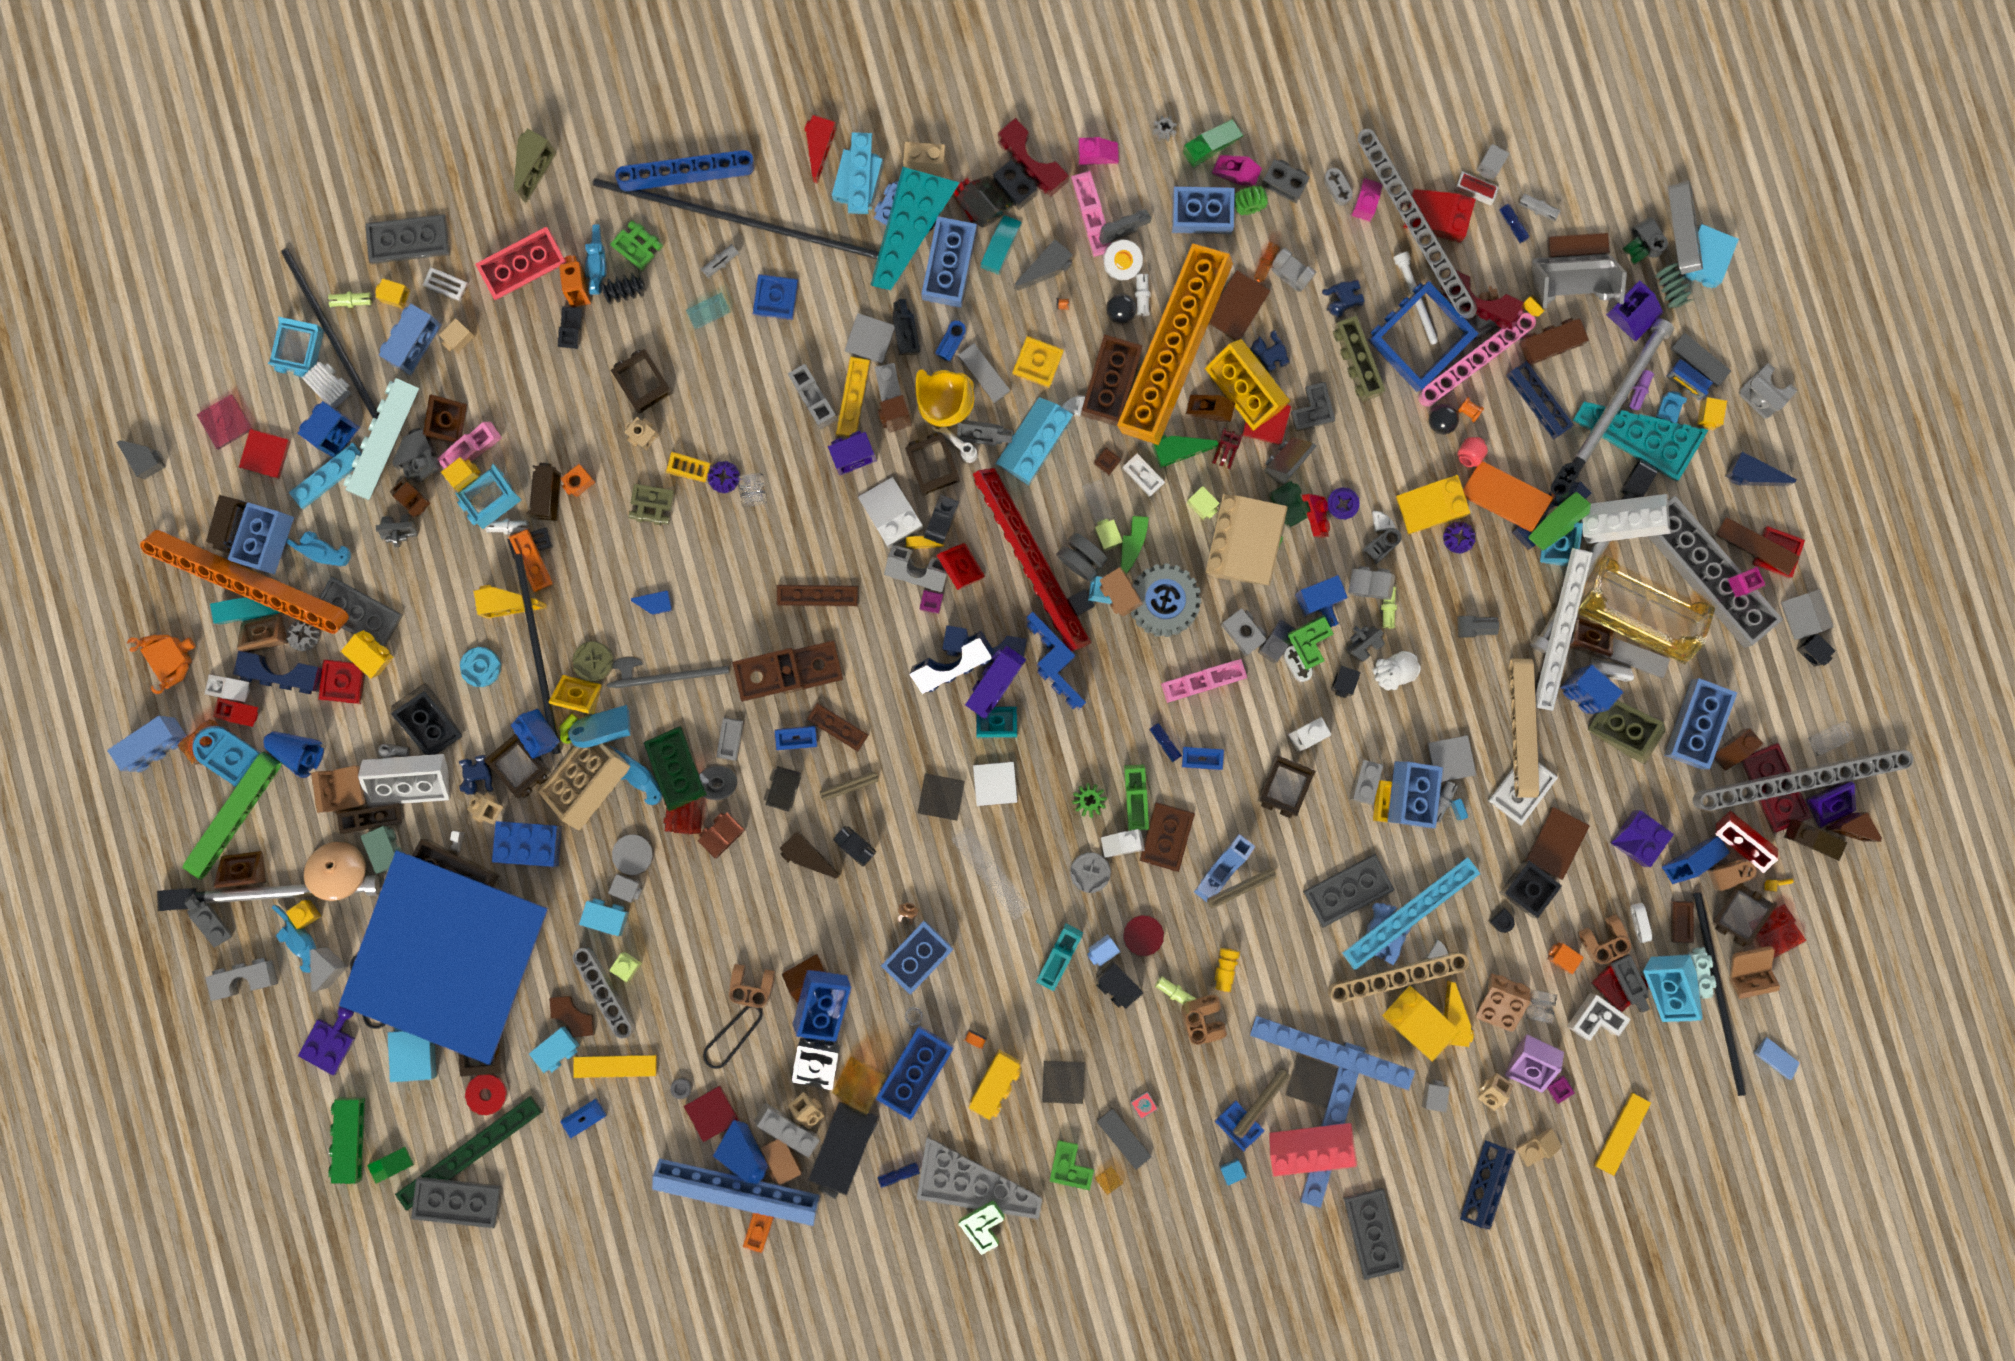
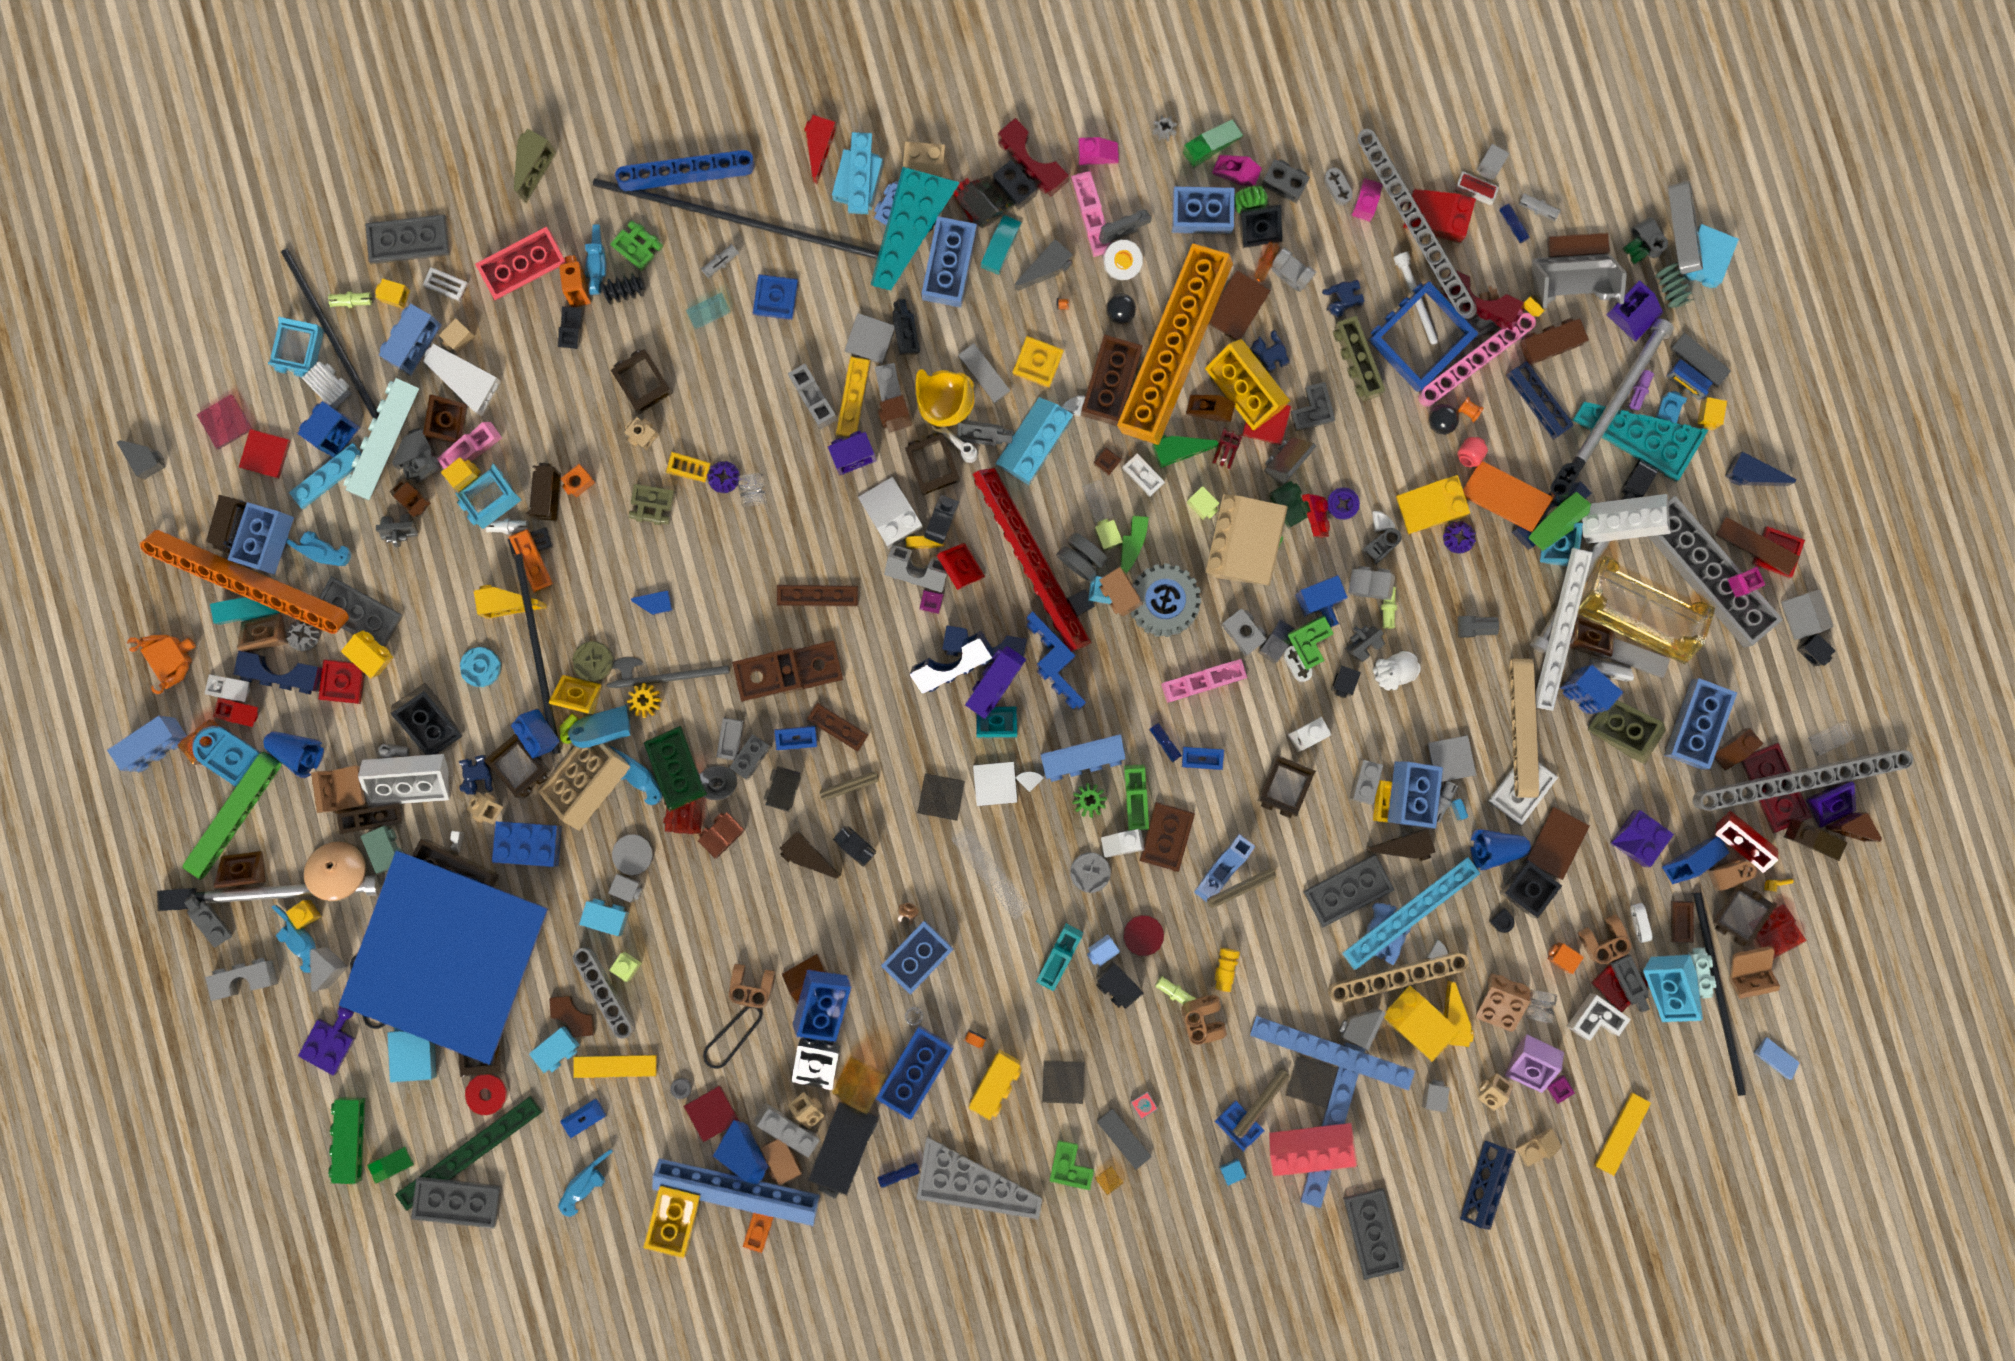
blue piece [935,321,966,362] -> none
plate [958,1200,1005,1255] -> none
white pin [1135,274,1151,316] -> none
light grey piece [1739,363,1797,418] -> none
none -> white slope [424,344,501,416]
none -> dark azure animal [558,1149,613,1217]
none -> yellow gear [627,683,662,718]
none -> yellow slope [643,1185,700,1258]
none -> dark grey brick [729,734,772,780]
none -> white tile [1015,772,1044,792]
none -> medium blue slope [1040,734,1126,782]
none -> black slope [1238,204,1283,248]
none -> light grey slope [1339,1007,1386,1050]
none -> dark brown slope [1366,829,1436,861]
none -> blue cone [1470,829,1531,871]

